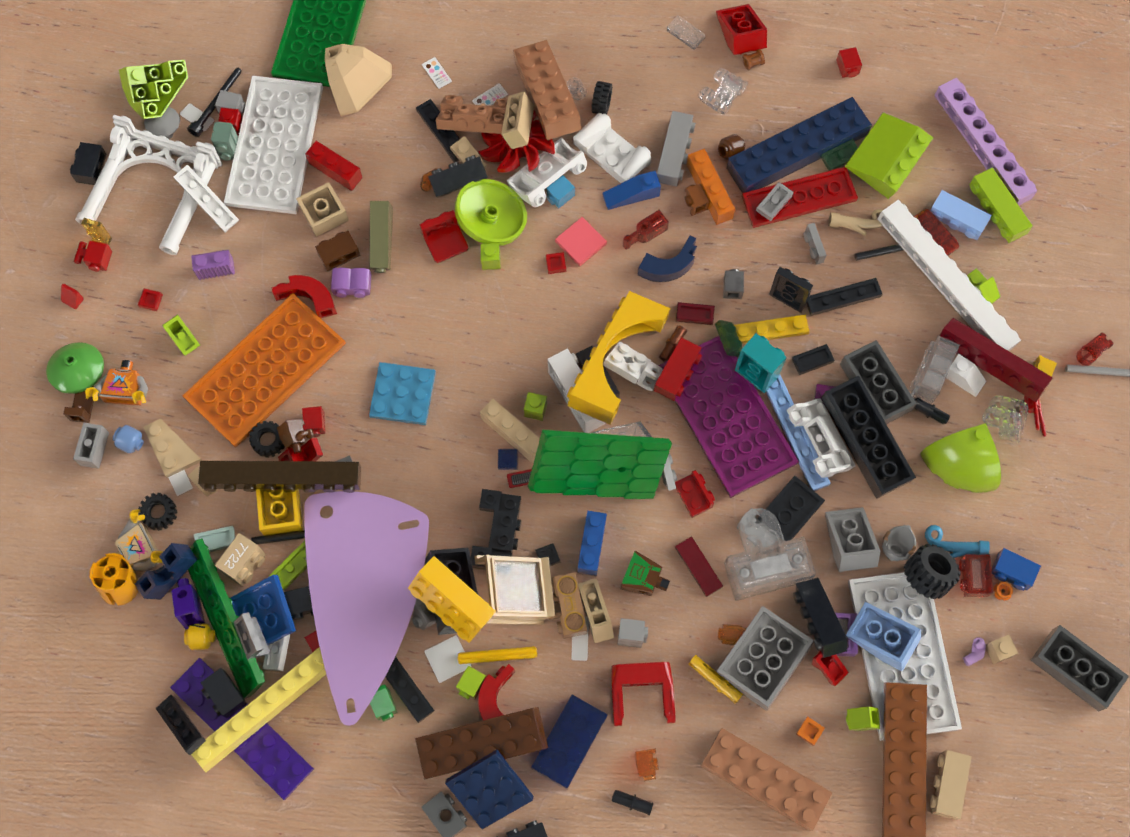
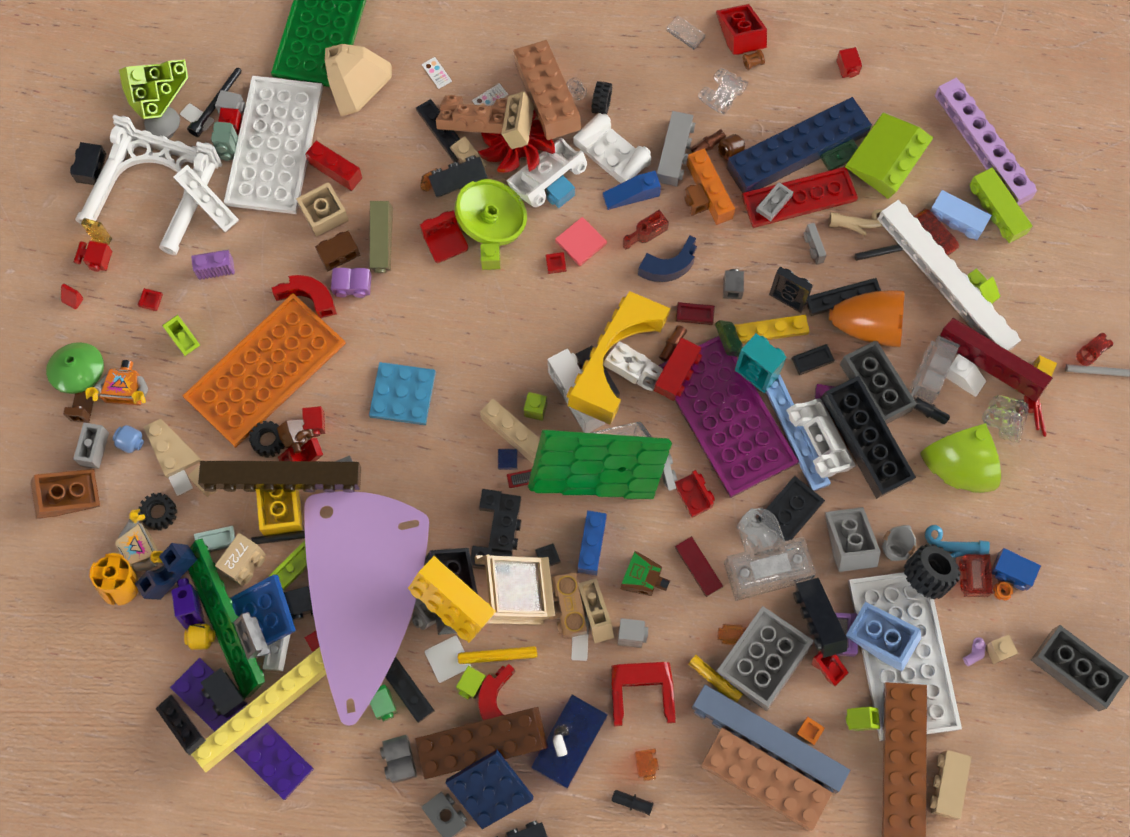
none -> dark orange slope [31,469,100,519]
none -> flat silver brick [380,735,417,783]
none -> white arm [553,724,569,757]
none -> copper pin [690,129,726,153]
none -> sand blue brick [692,685,850,794]
none -> orange cylinder [829,290,905,347]

